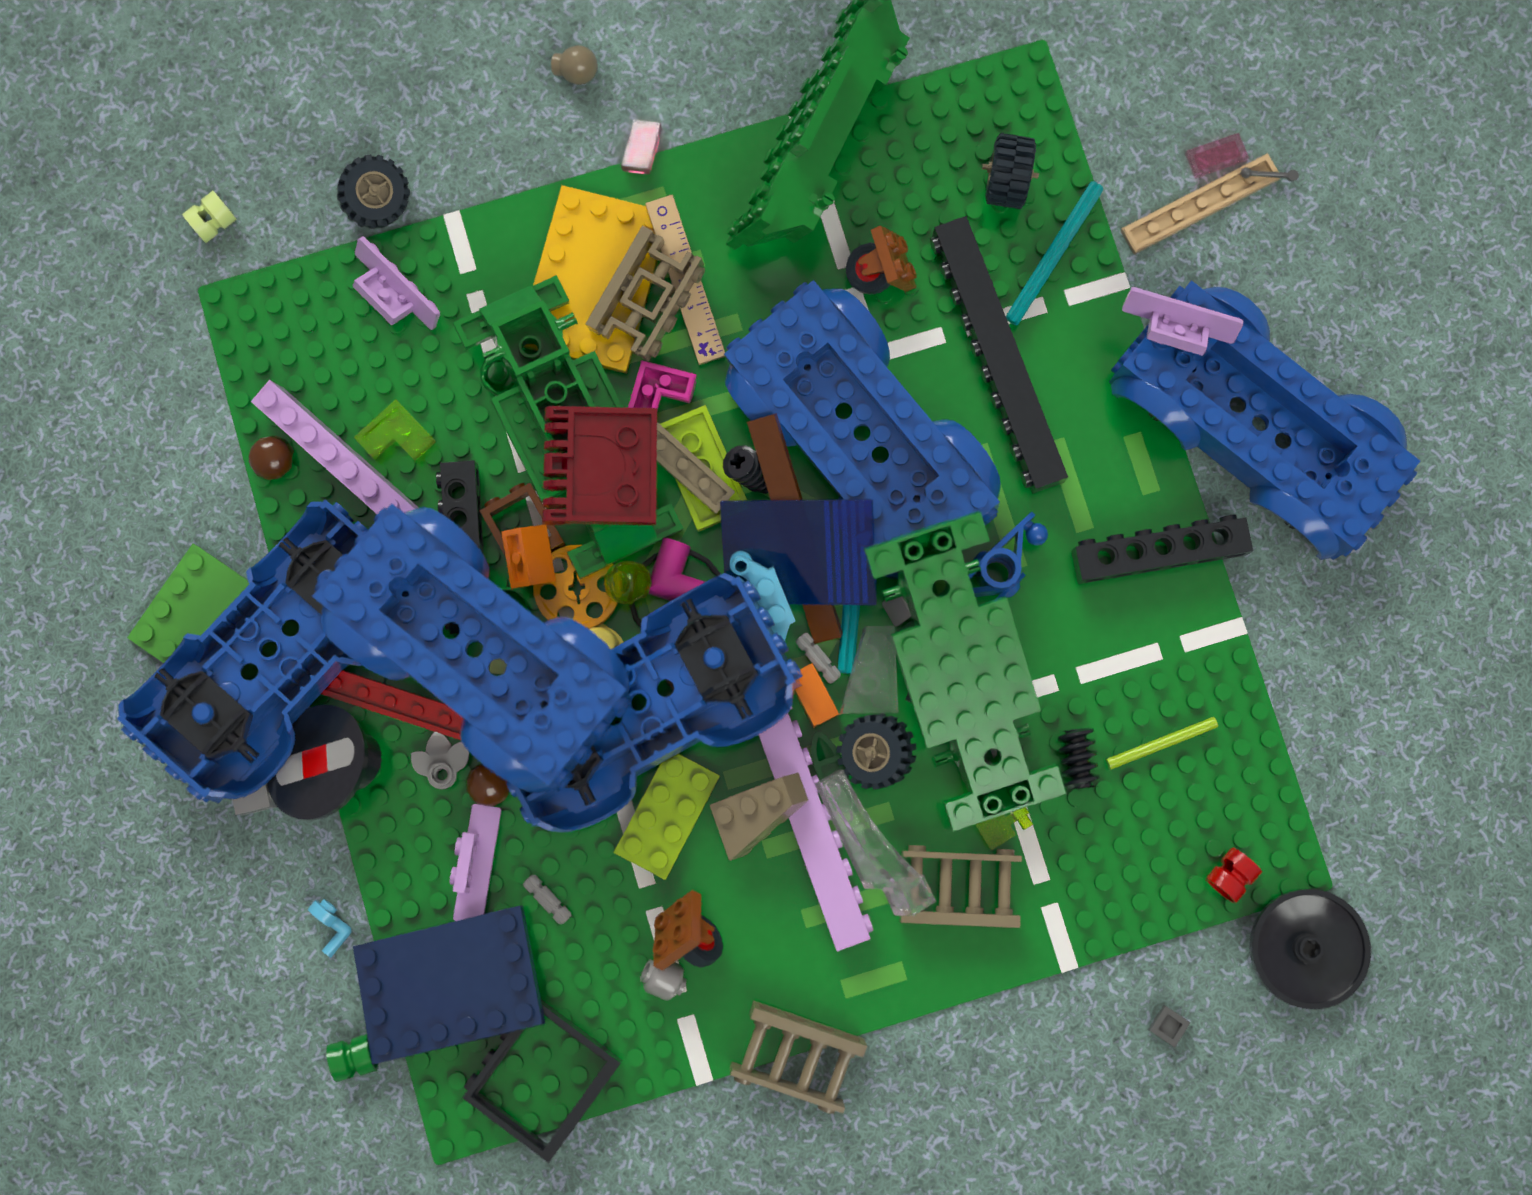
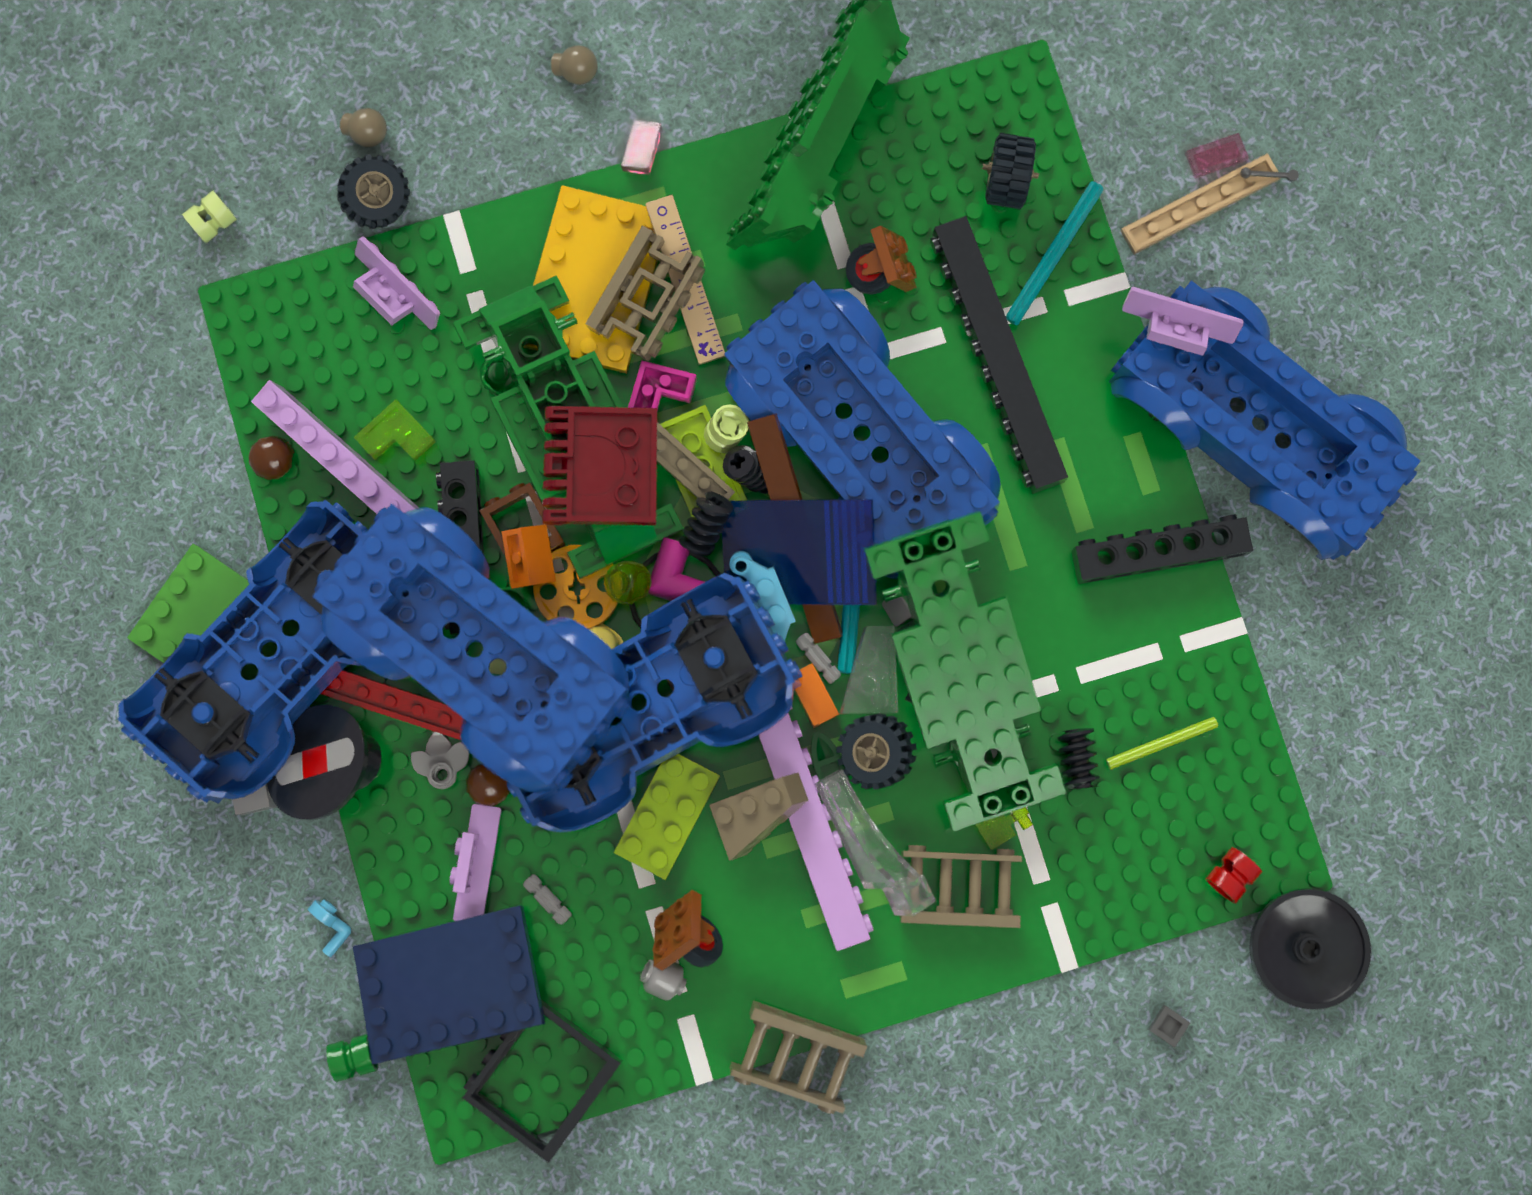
blue piece [969,512,1048,599] -> none
none -> dark tan piece [340,108,387,147]
none -> black piece [679,491,733,556]
none -> yellowish green wheel [704,404,749,453]

